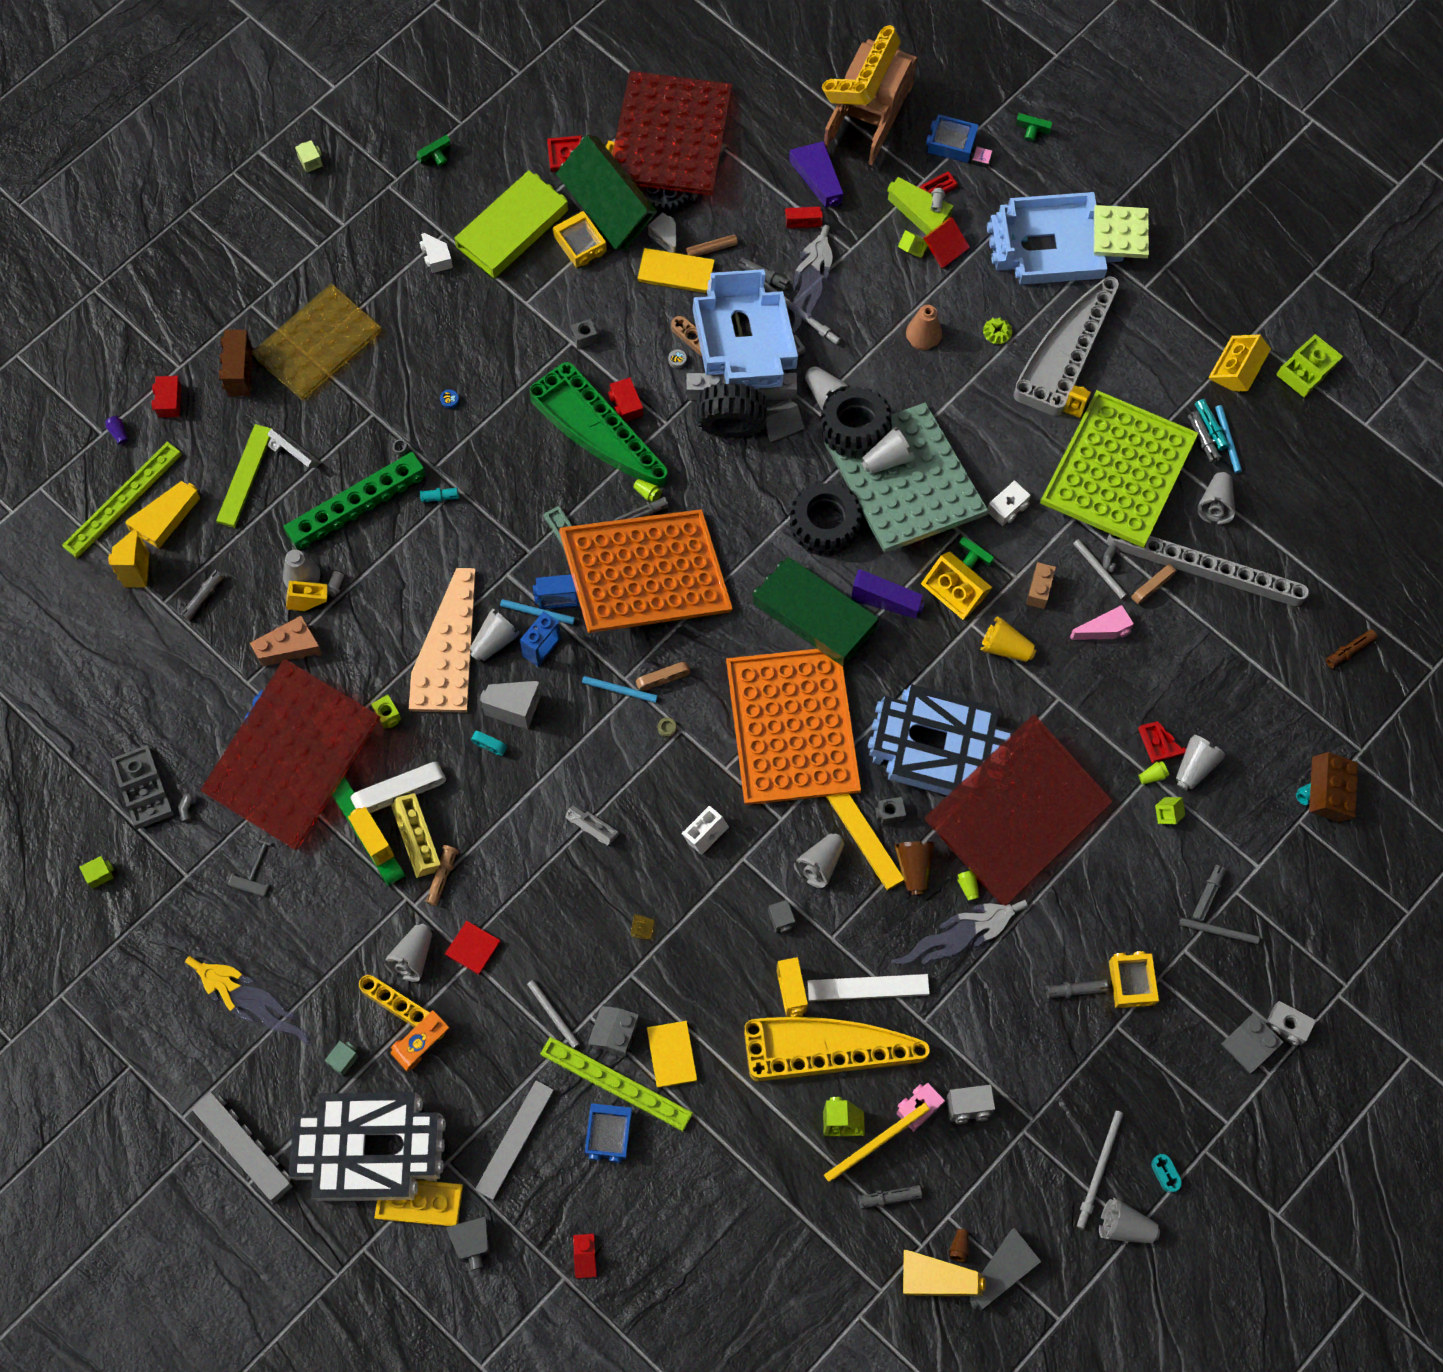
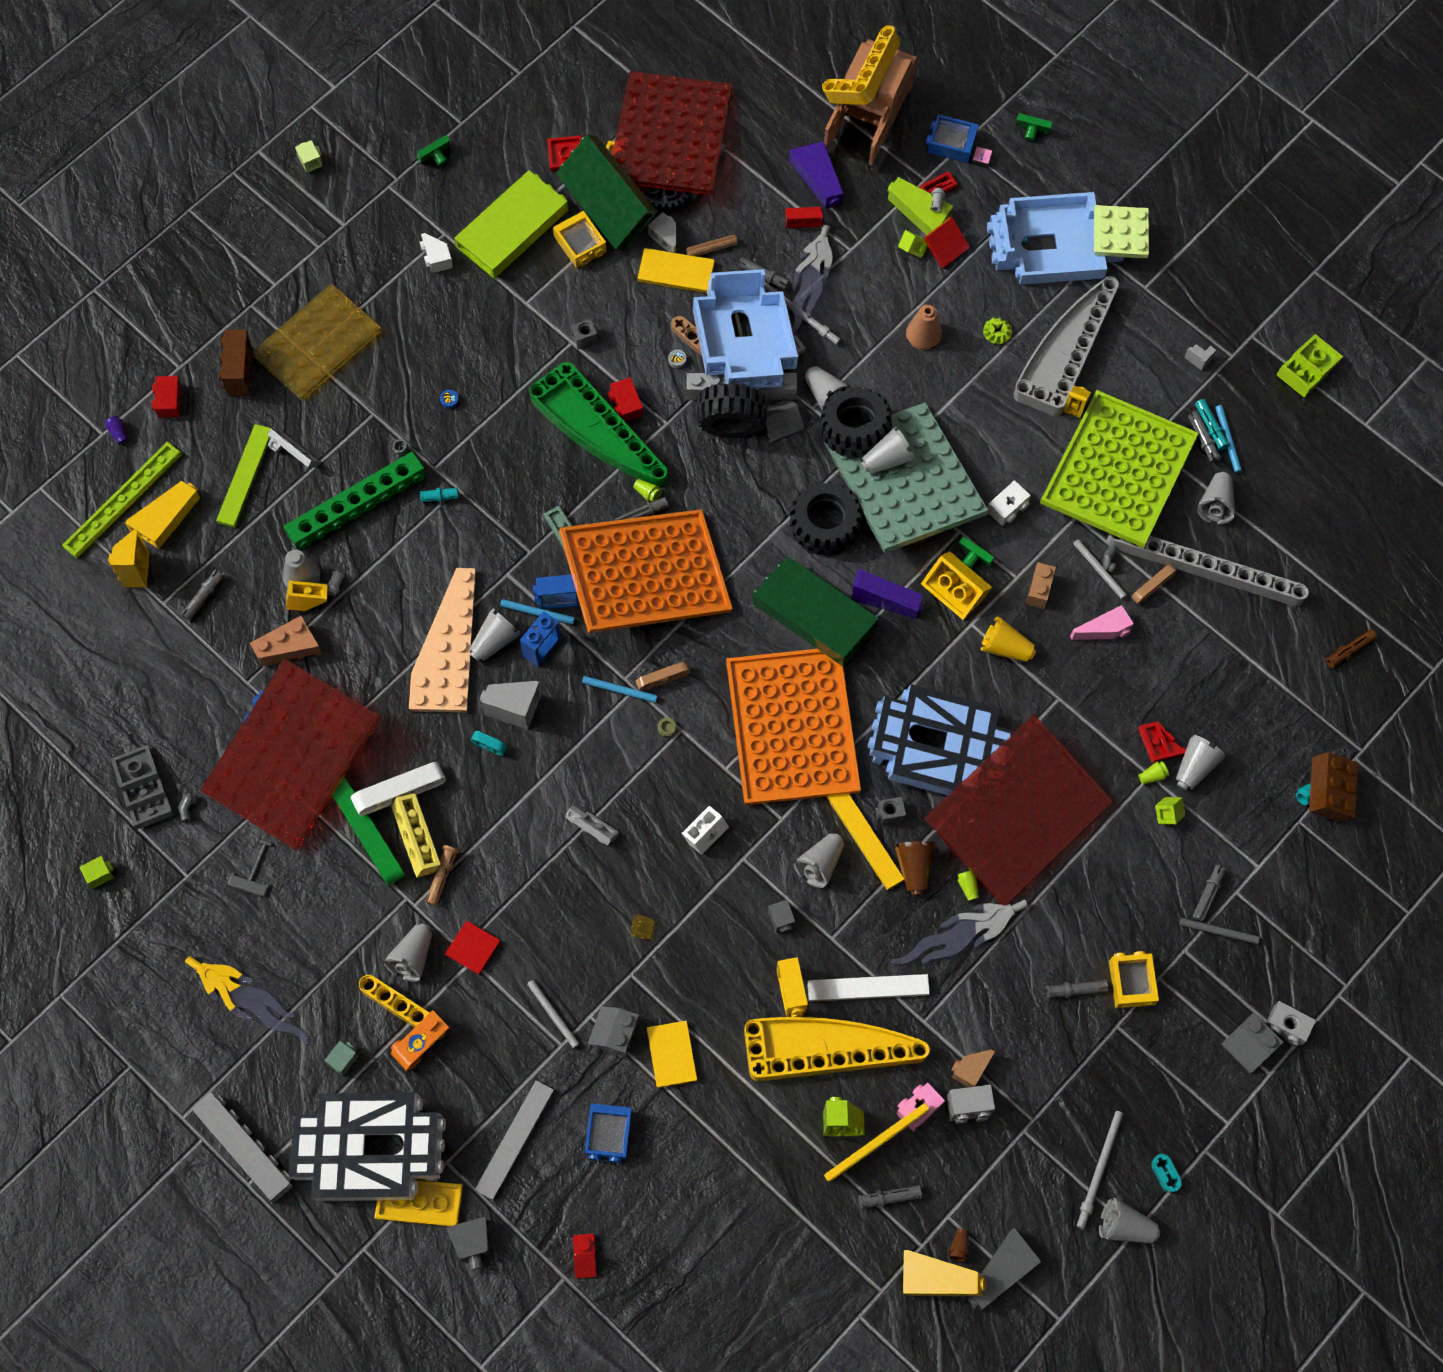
yellow window [348,807,394,866] -> none
lime brick [371,695,401,729] -> none
lime tile [540,1037,693,1132] -> none
yellow slope [1209,335,1271,391] -> none
none -> medium nougat slope [951,1050,995,1087]
none -> light grey panel [1184,345,1216,370]

